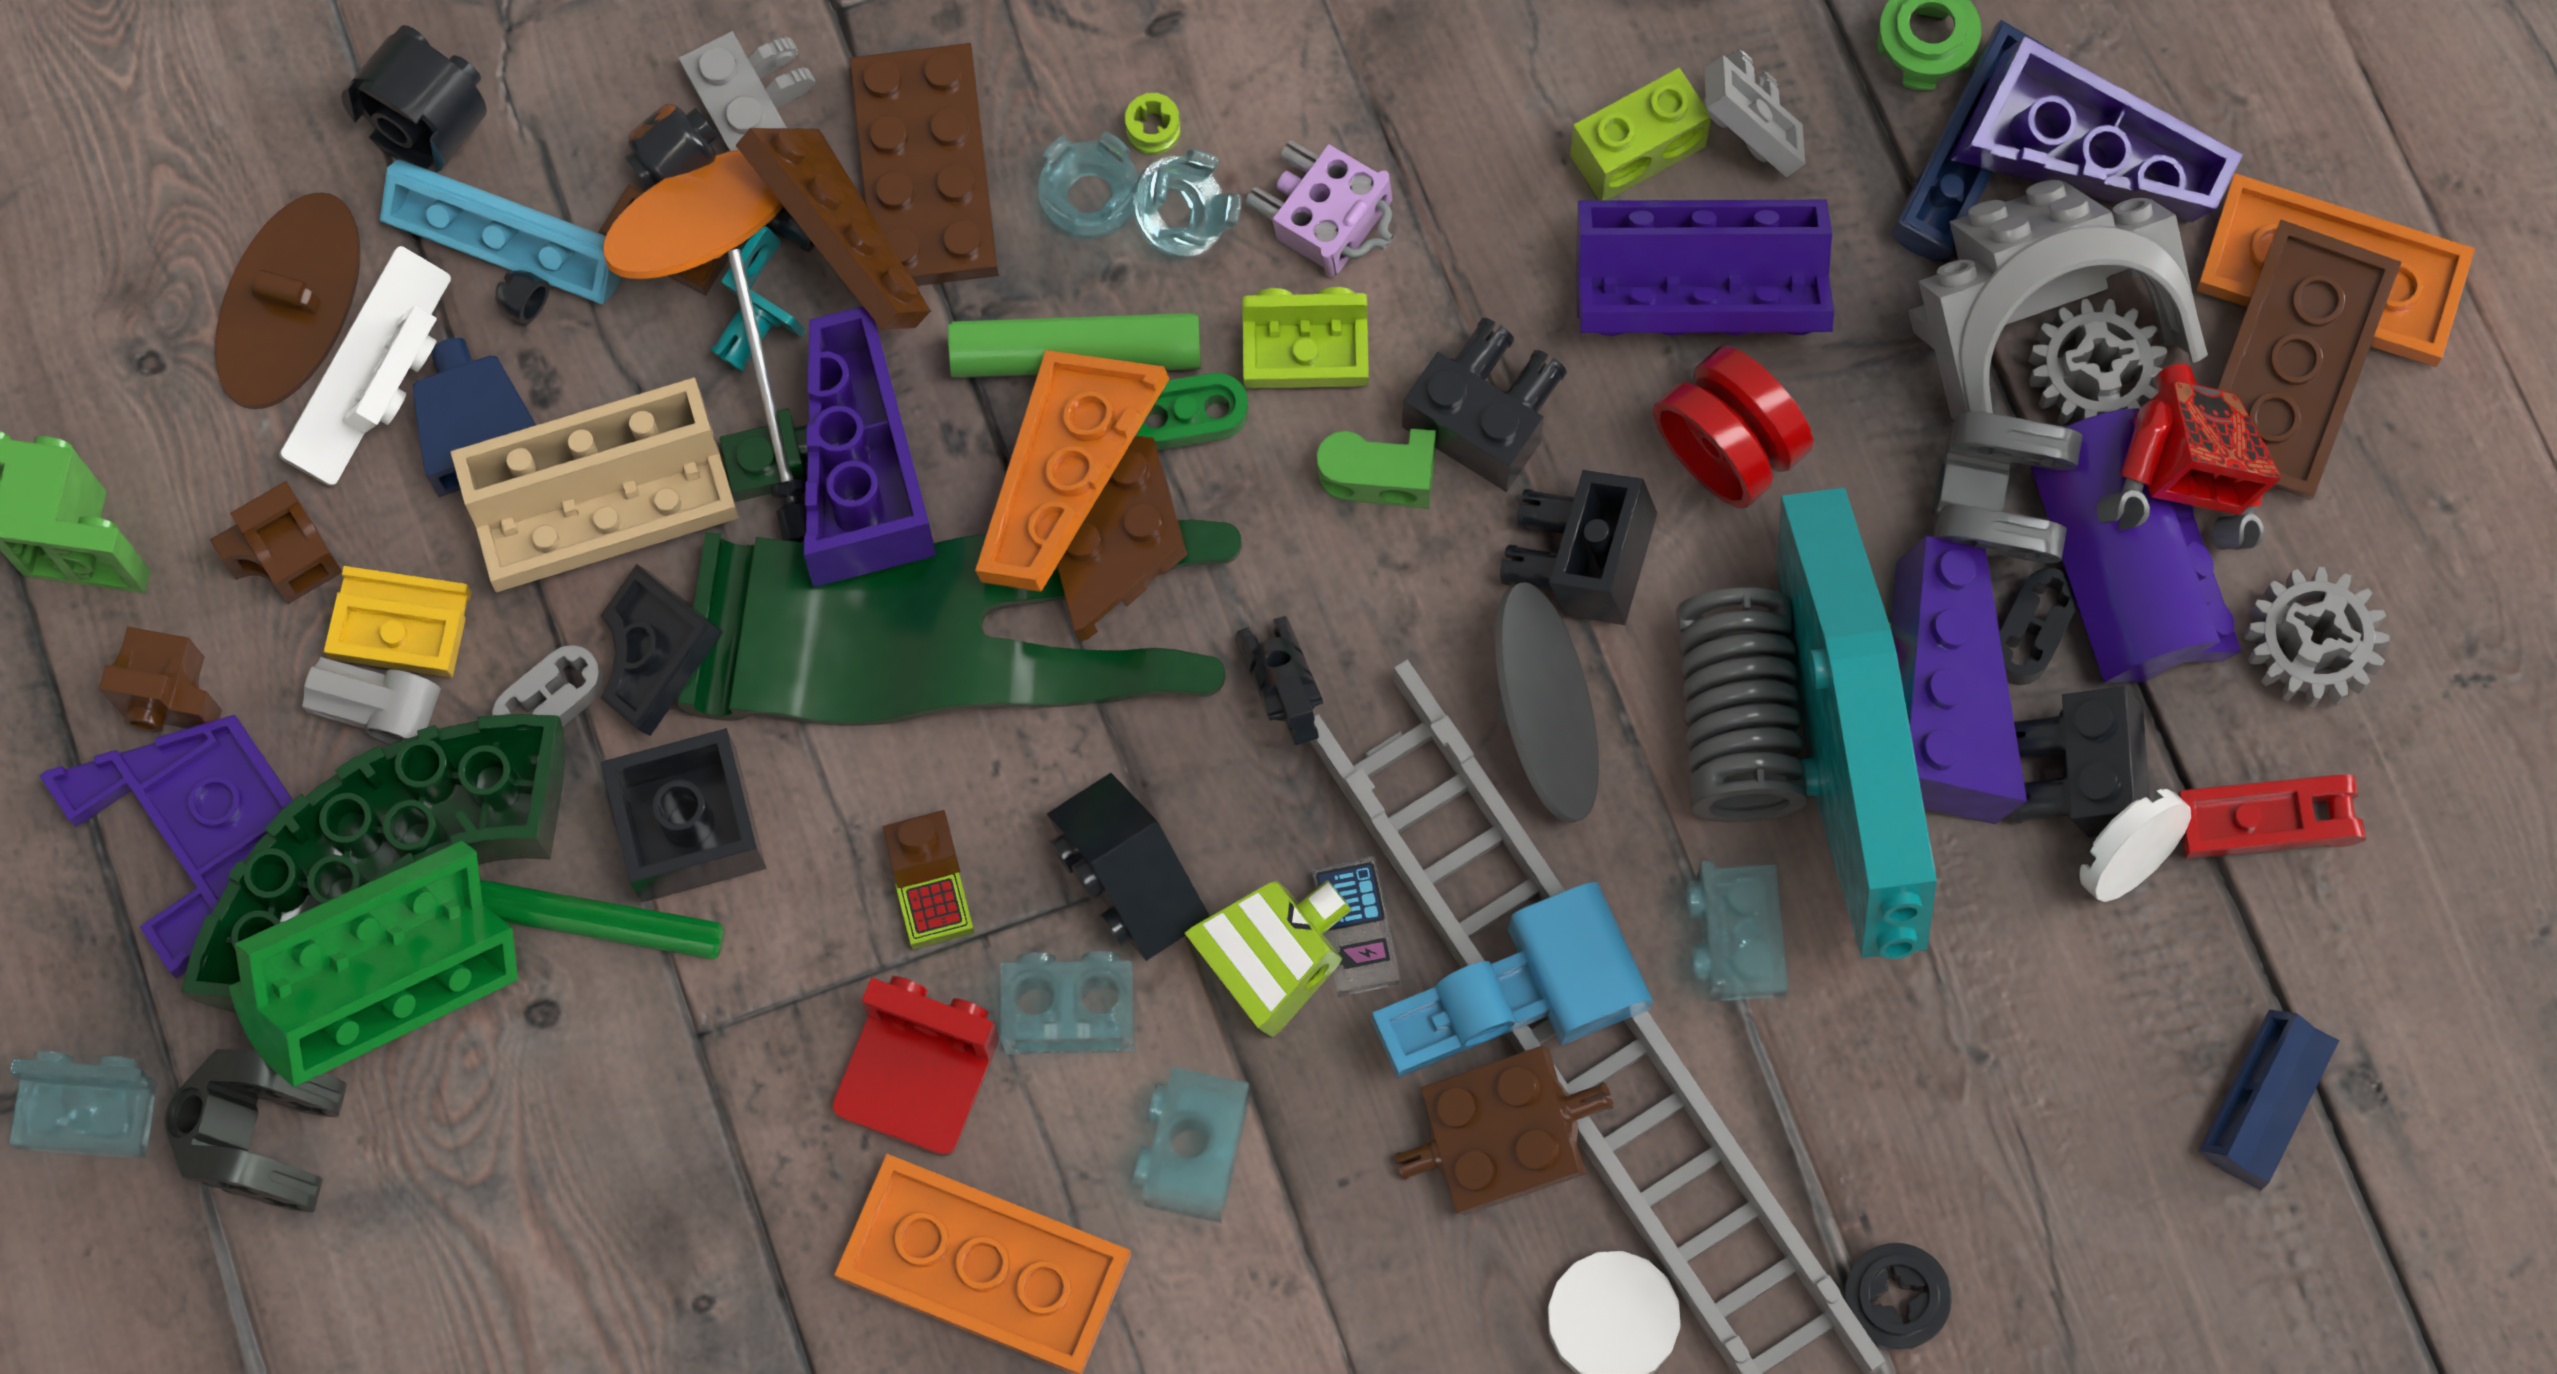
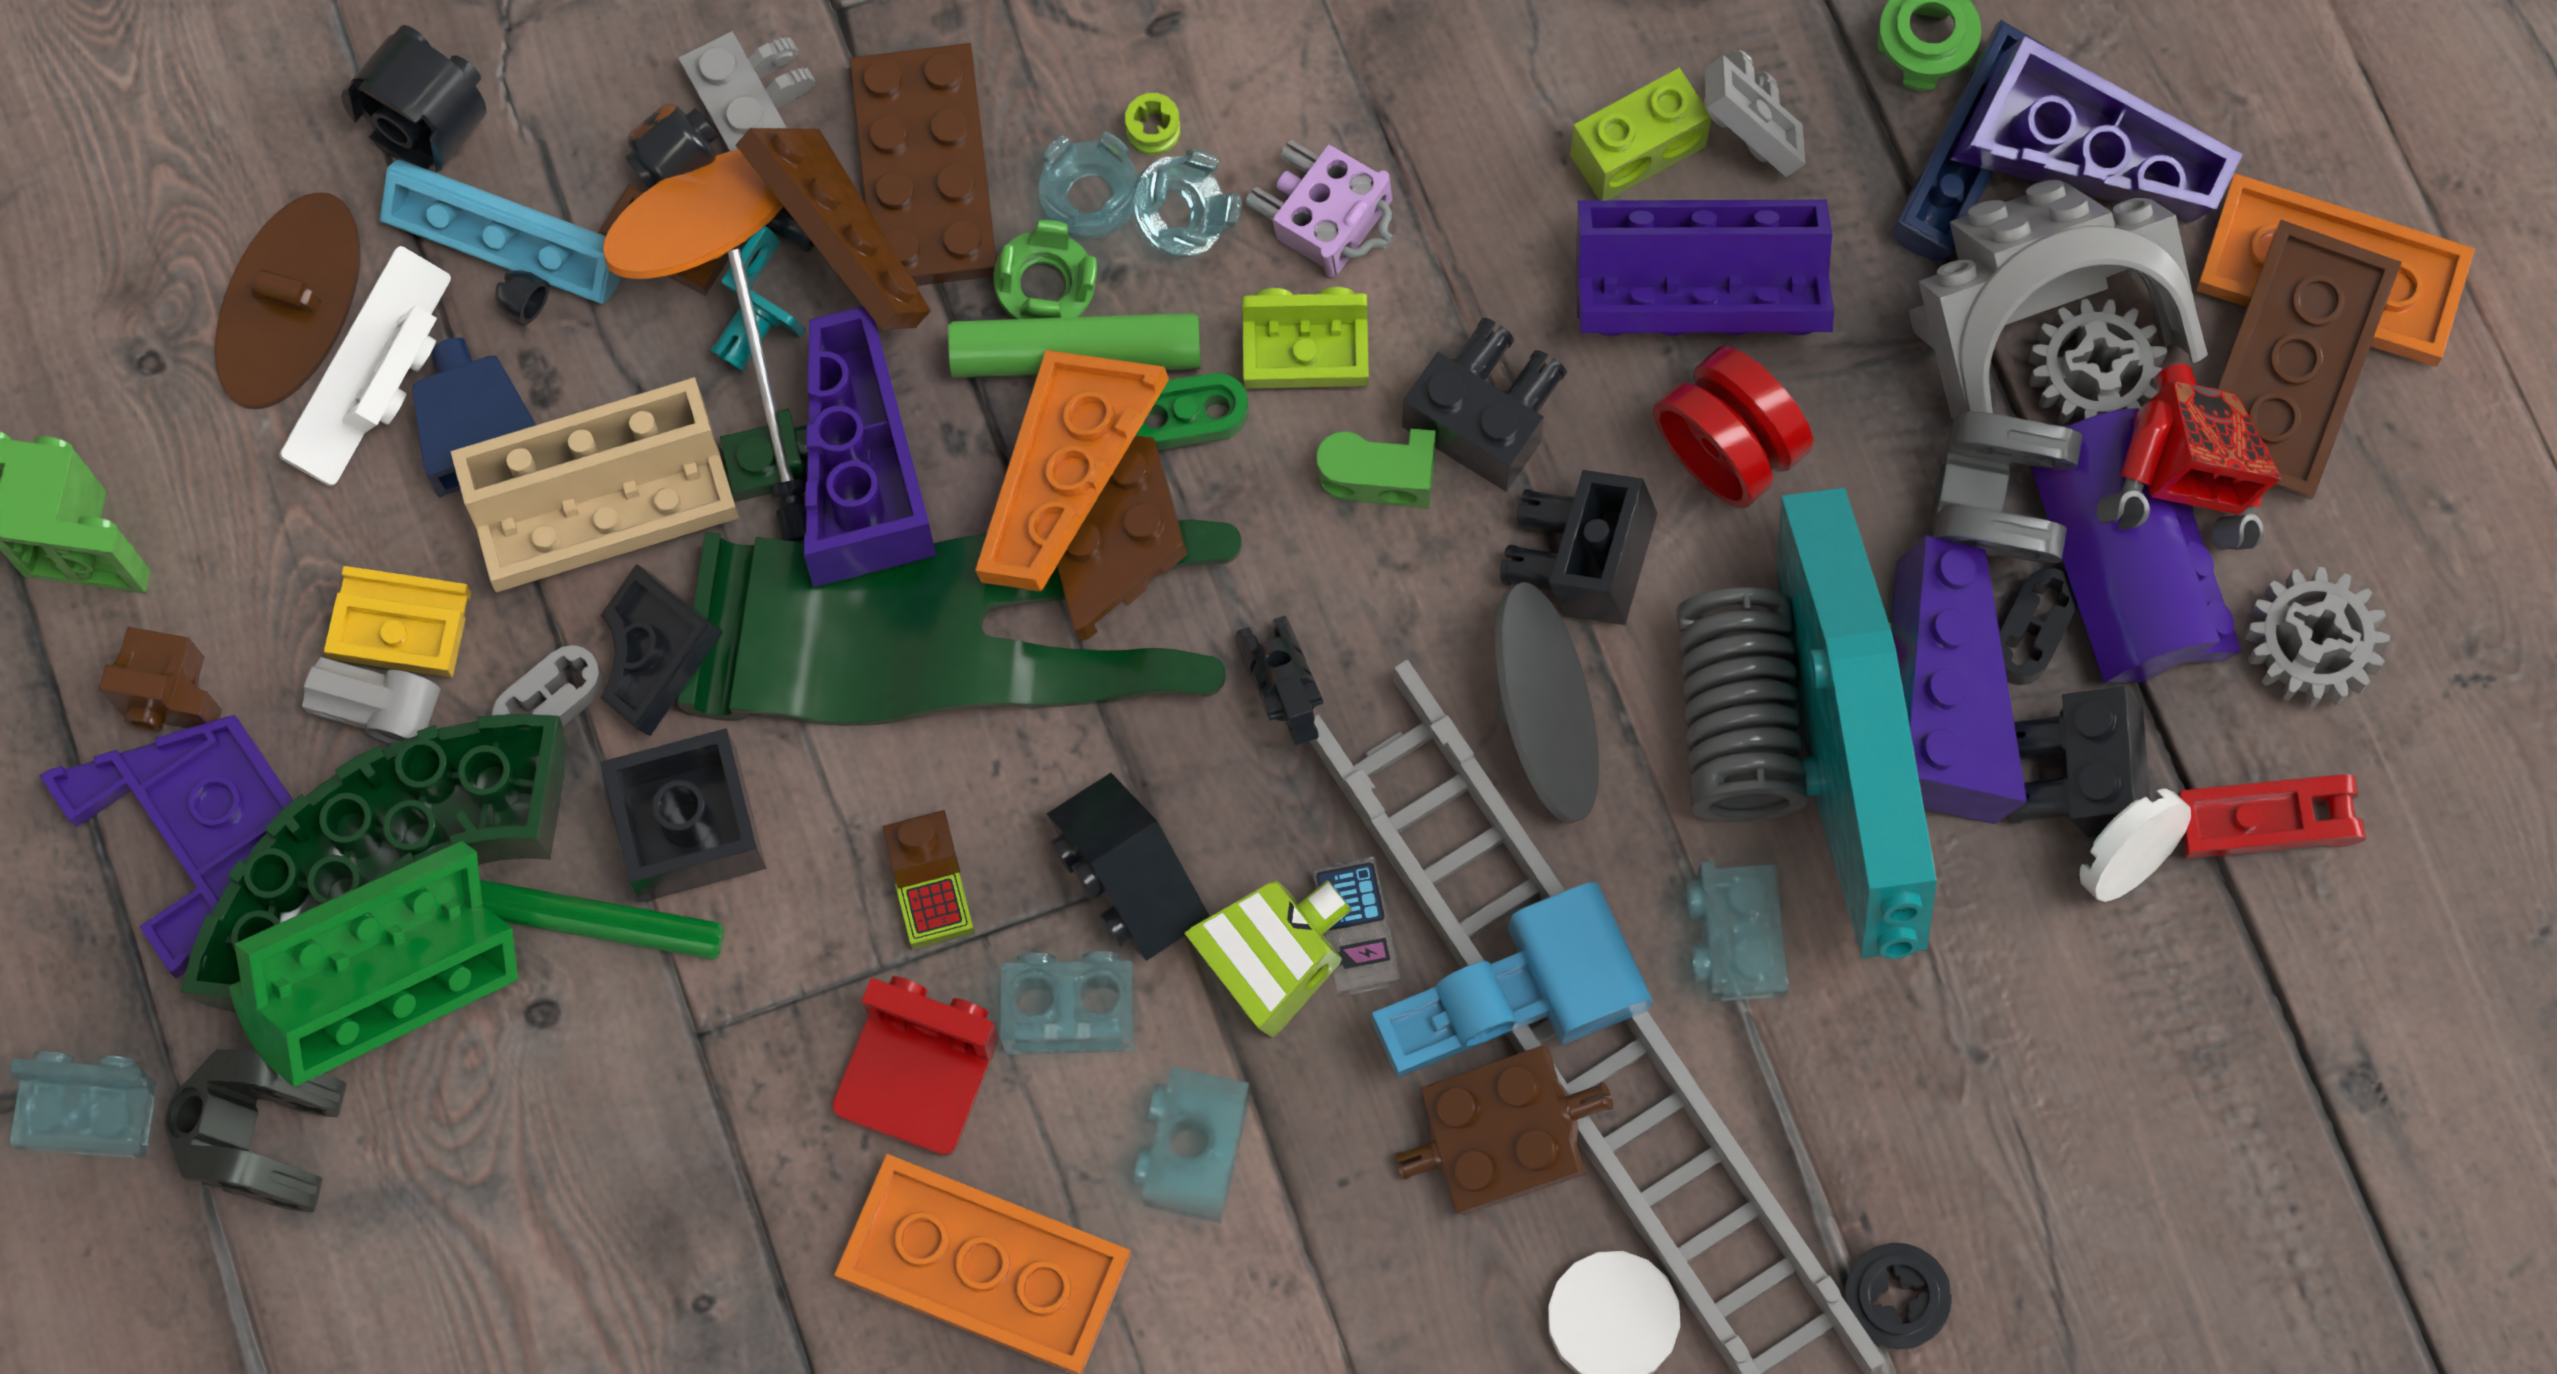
reddish brown brick [210,481,342,604] -> none
dark blue piece [2199,1009,2340,1191] -> none
none -> bright green piece [993,220,1097,319]

